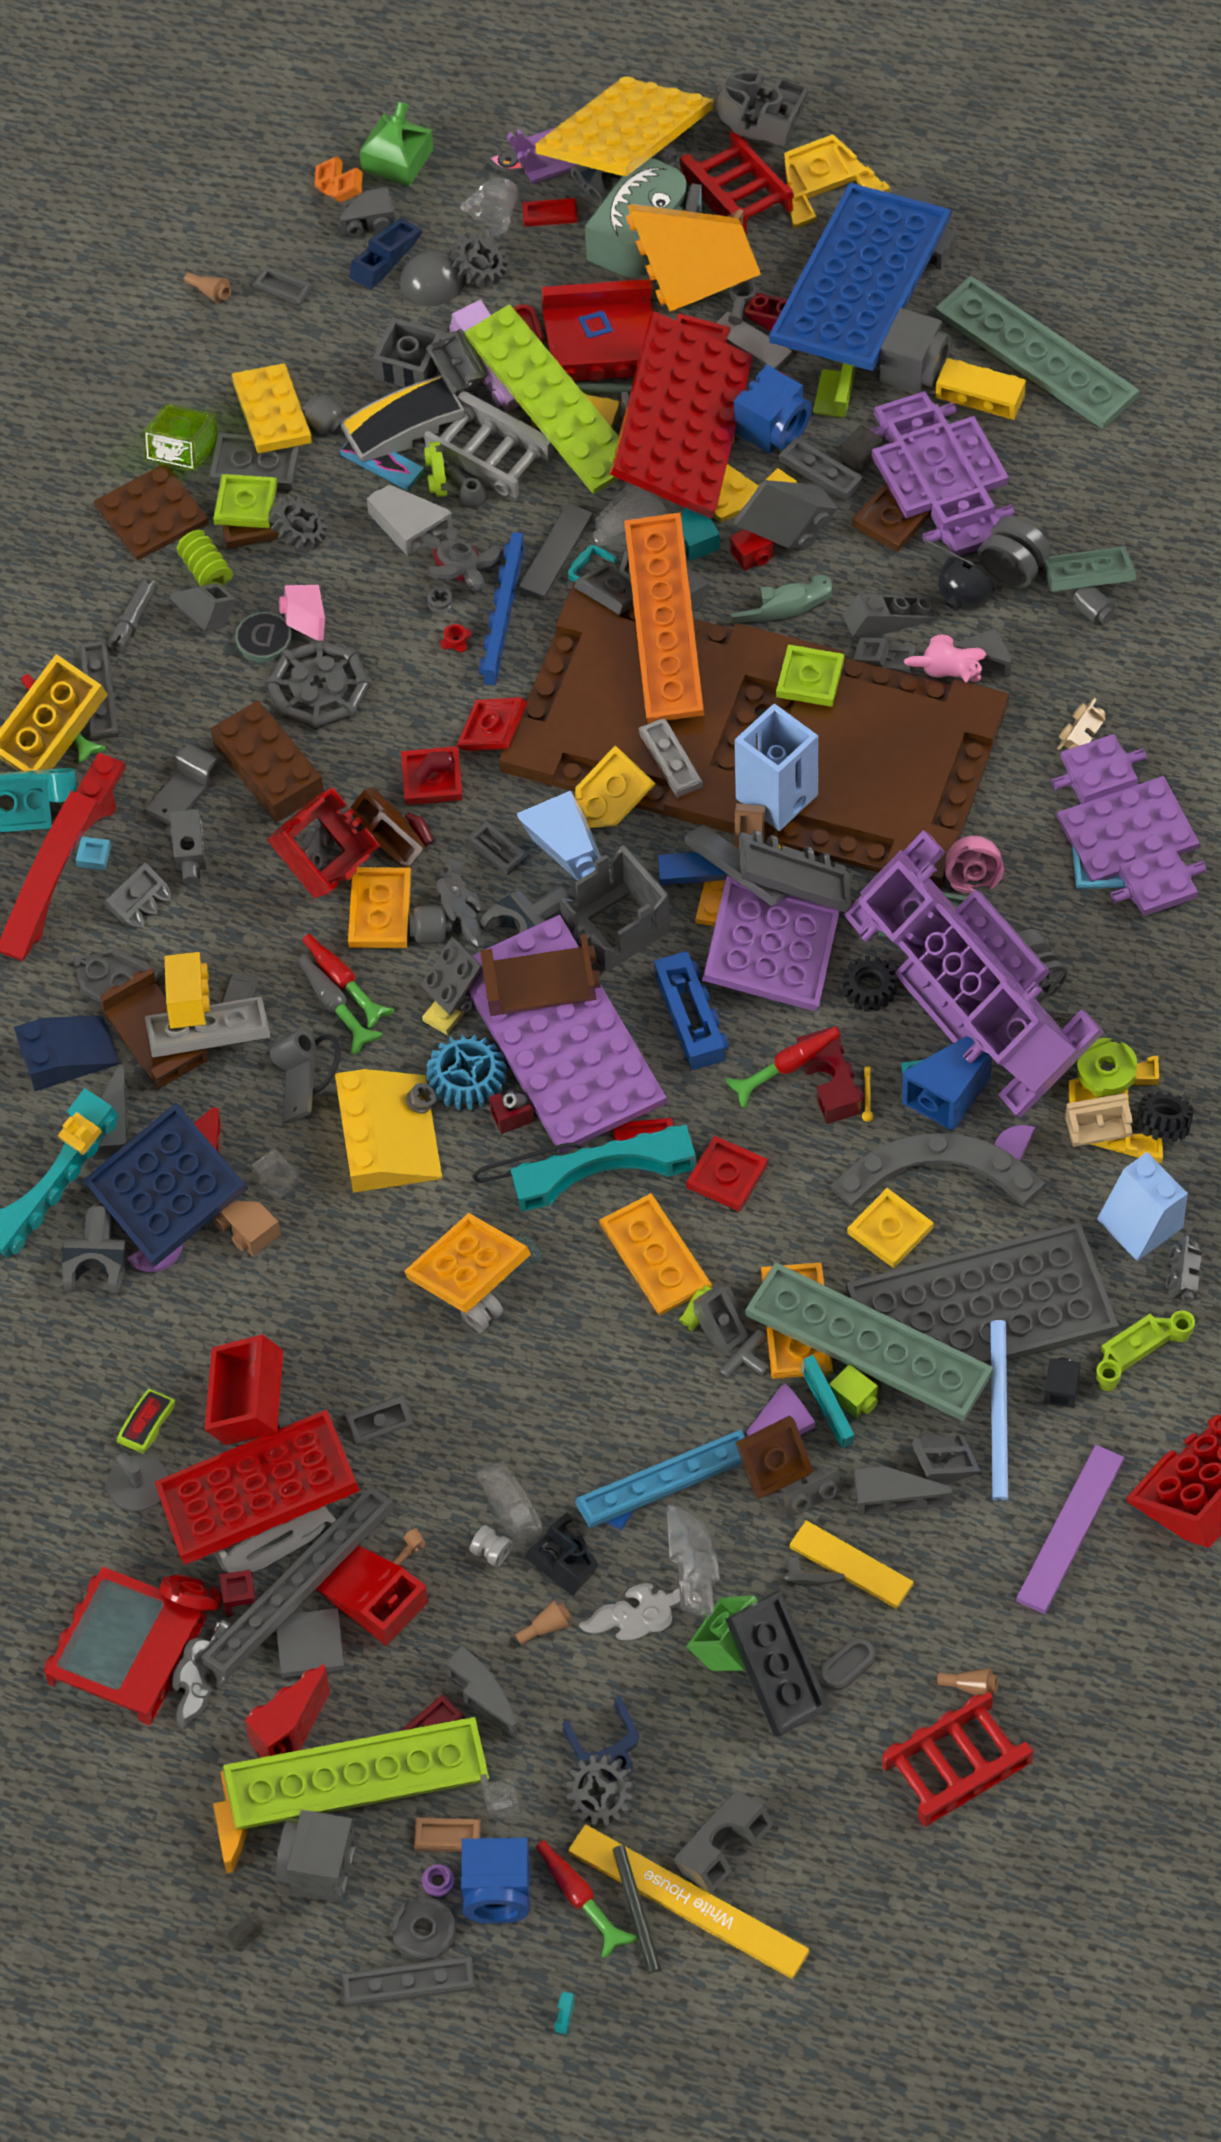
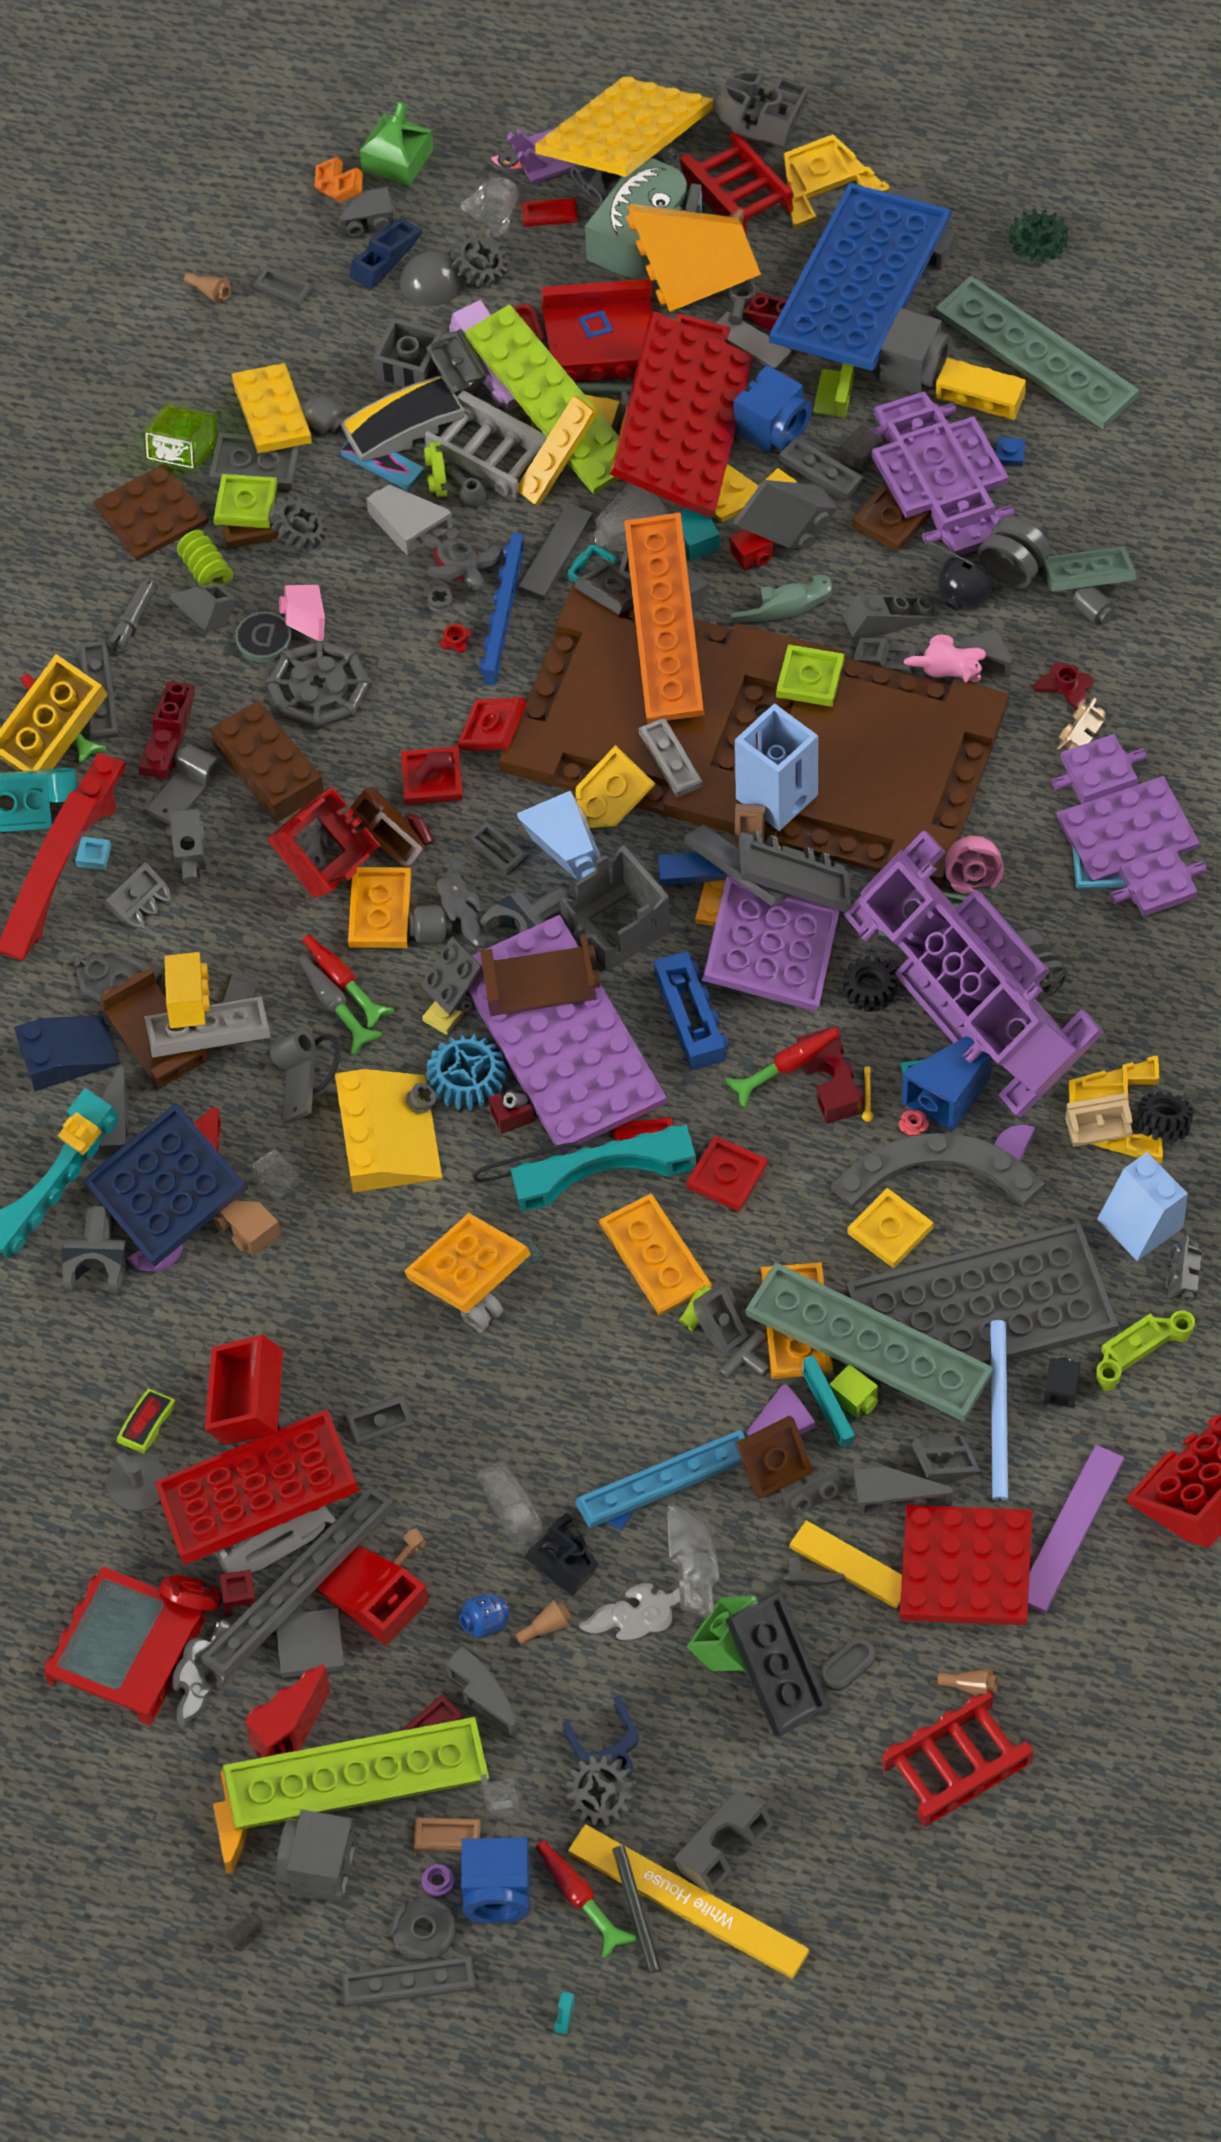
light grey wheel [469,1525,513,1568] -> none
lime plate [1077,1038,1137,1098] -> none
none -> dark red slope [138,681,195,779]
none -> blue head [459,1592,509,1638]
none -> yellow plate [518,396,599,505]
none -> coral plate [899,1110,929,1136]
none -> red plate [900,1505,1033,1626]
none -> blue plate [996,437,1026,466]
none -> clear green gear [1009,209,1068,262]
none -> dark red animal [1033,662,1094,710]

